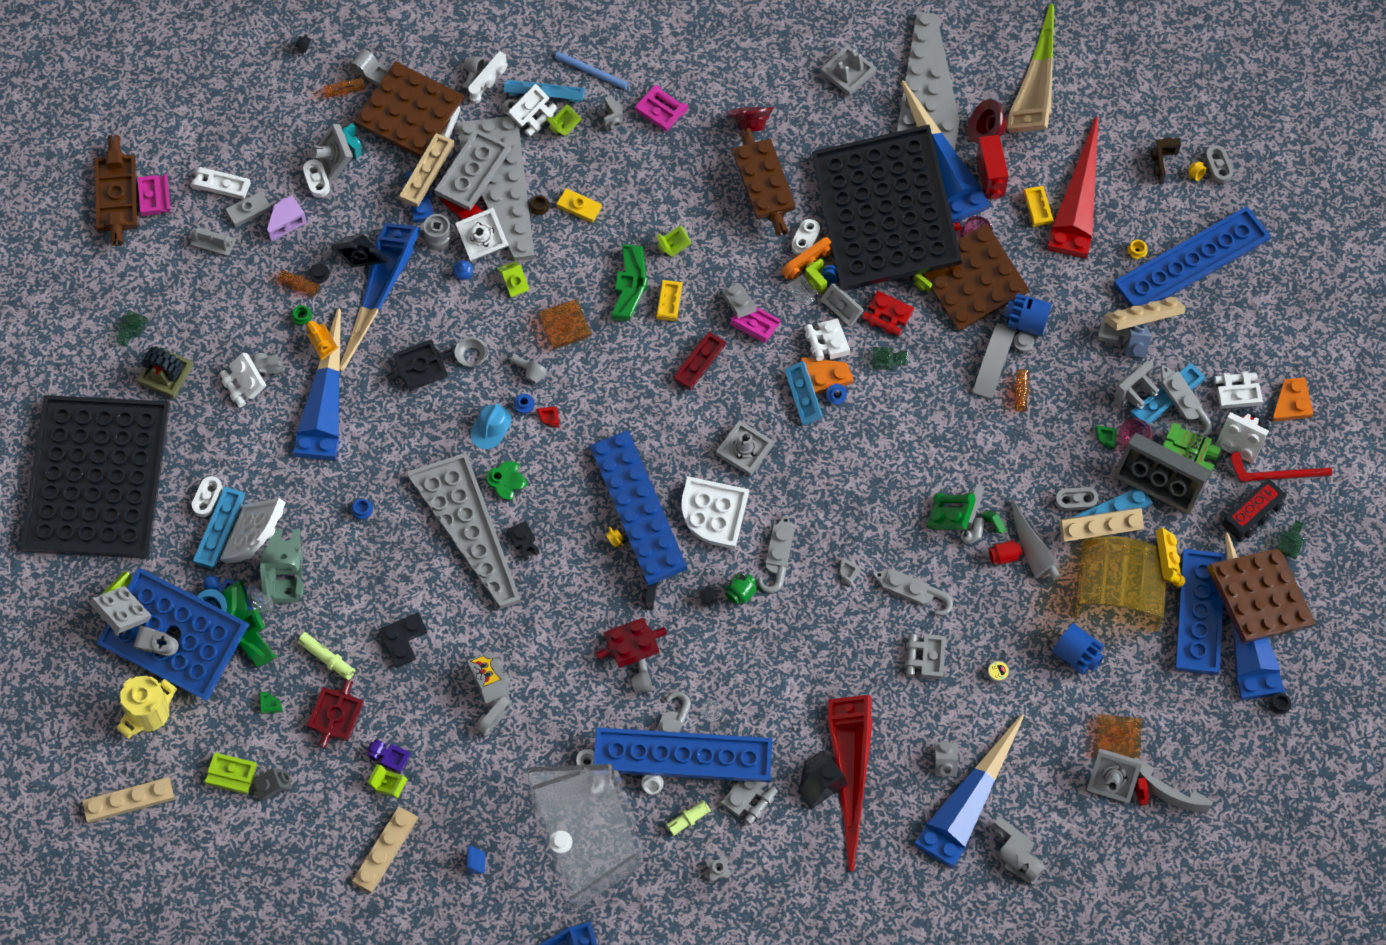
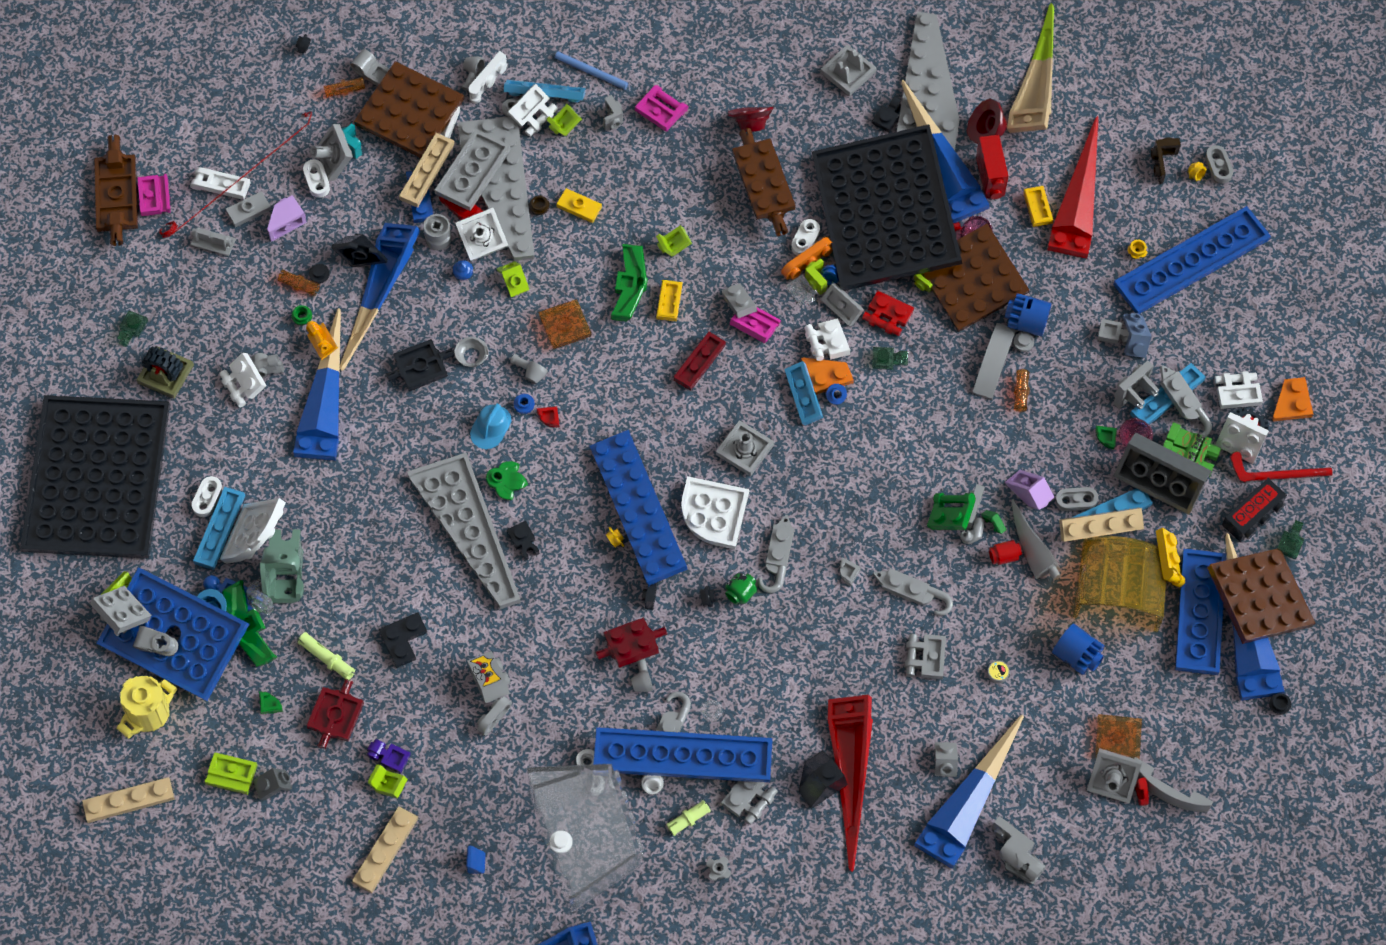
blue plate [351,499,373,520] -> none
tan plate [1105,297,1185,331] -> none
none -> red piece [159,112,312,238]
none -> black plate [872,95,902,132]
none -> lavender slope [1005,470,1054,510]

